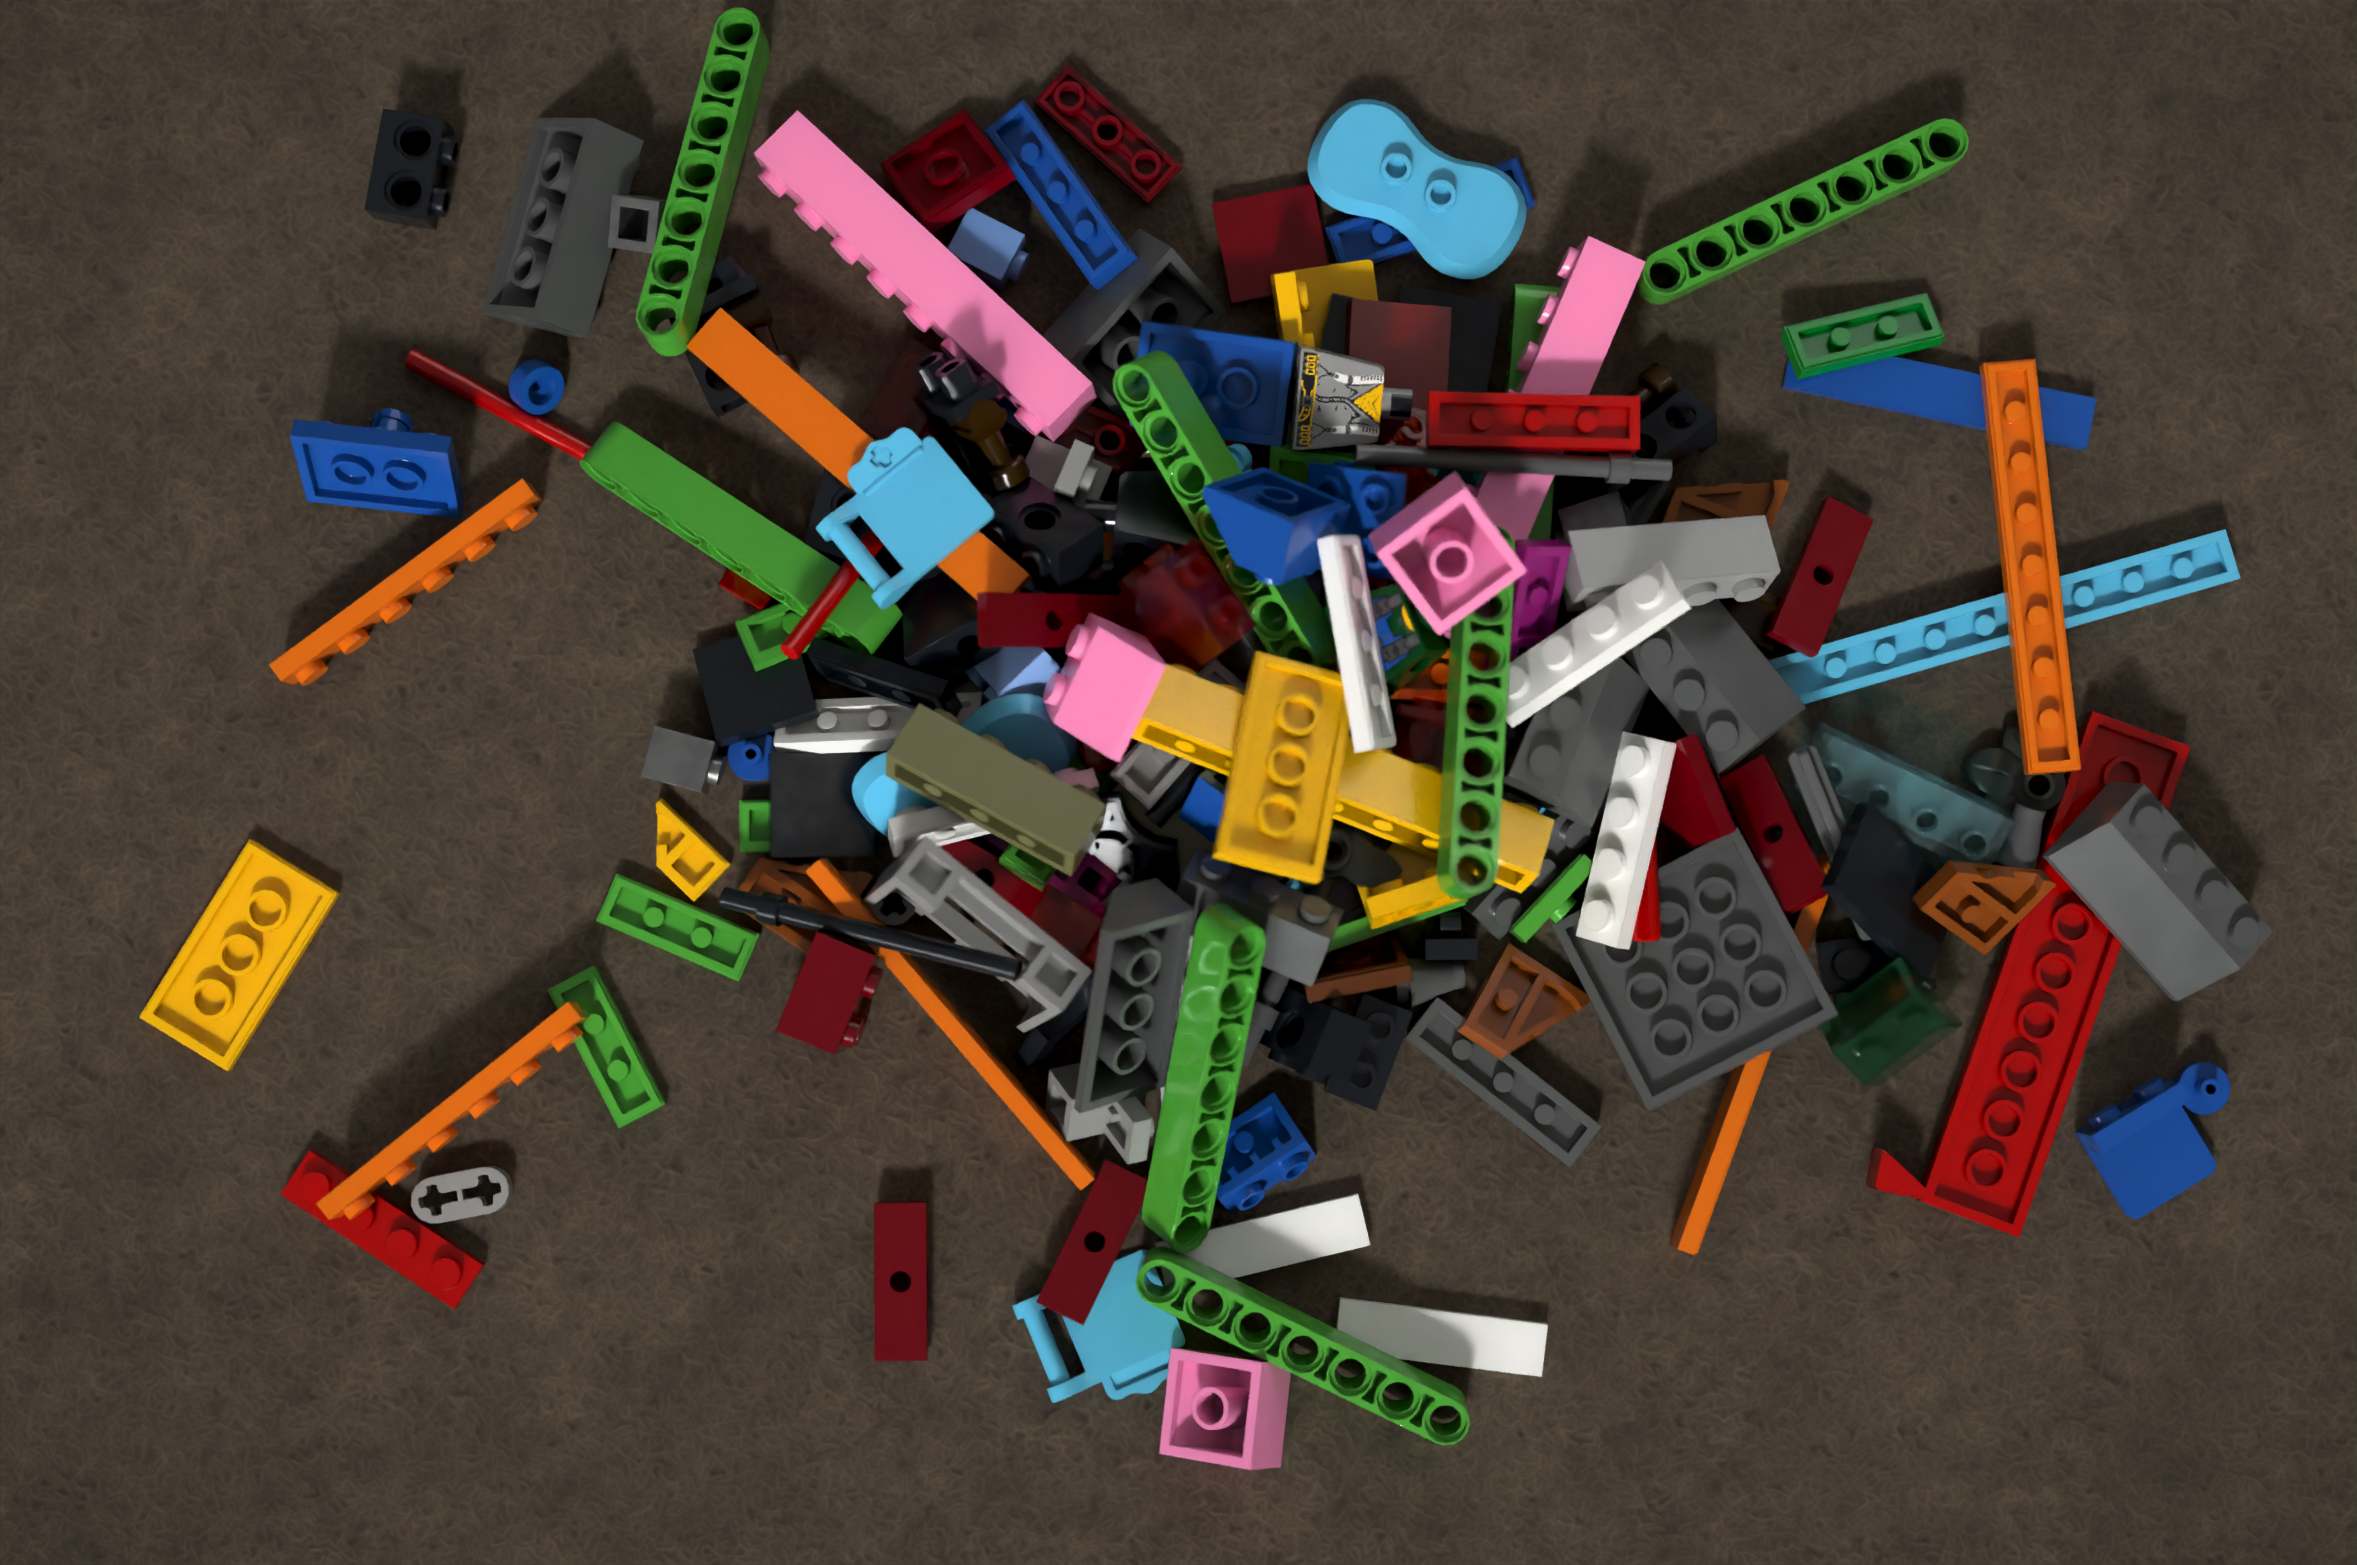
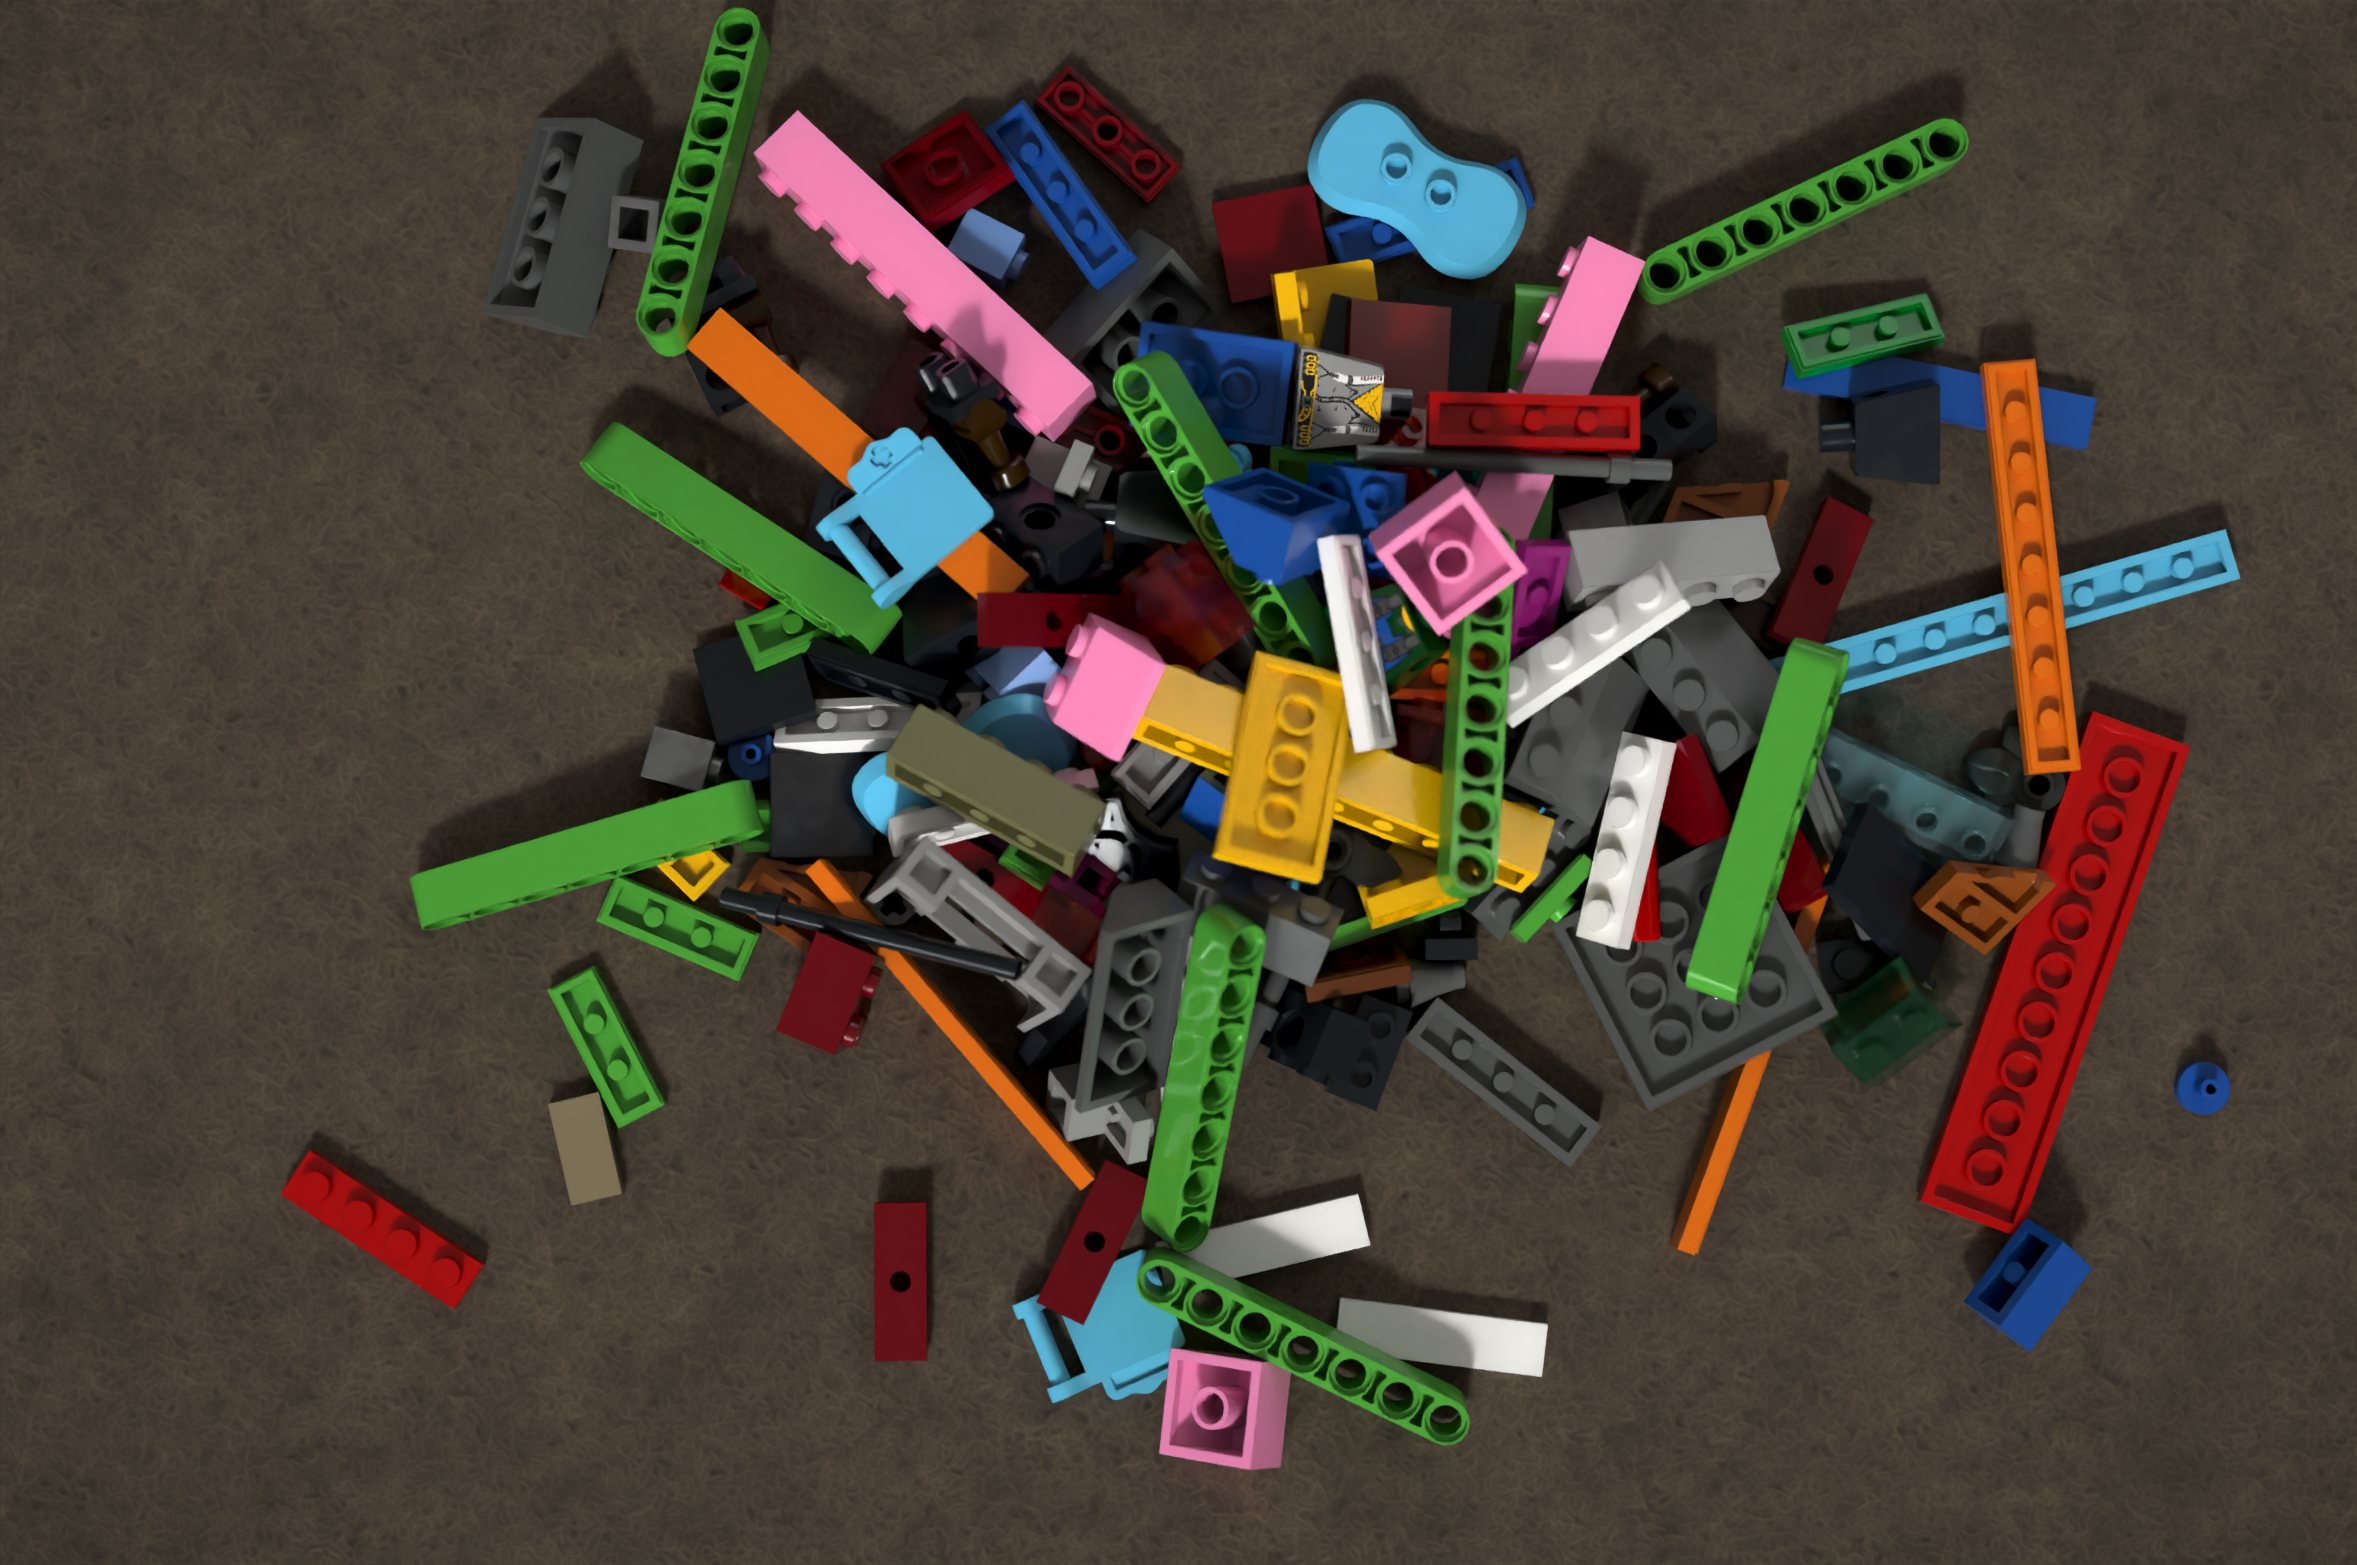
yellow tile [139,839,341,1071] -> none
orange plate [269,478,543,686] -> none
blue plate [290,408,464,519] -> none
orange plate [316,1002,589,1220] -> none
black brick [364,108,460,230] -> none
red bar [404,349,593,460] -> none
light grey beam [411,1166,513,1224] -> none
blue tile [509,359,565,415] -> none
red bar [780,528,884,660] -> none
blue bracket [1216,1092,1316,1214] -> none
dark orange wing [1457,943,1590,1059] -> none
red slope [1865,1147,1928,1200] -> none
dark grey slope [2043,781,2274,1001] -> none
blue bracket [2074,1077,2216,1219] -> none
none -> bright green beam [409,780,764,930]
none -> dark tan tile [548,1092,625,1206]
none -> bright green beam [1686,637,1849,1004]
none -> black torso [1818,378,1940,485]
none -> blue brick [1963,1218,2092,1352]

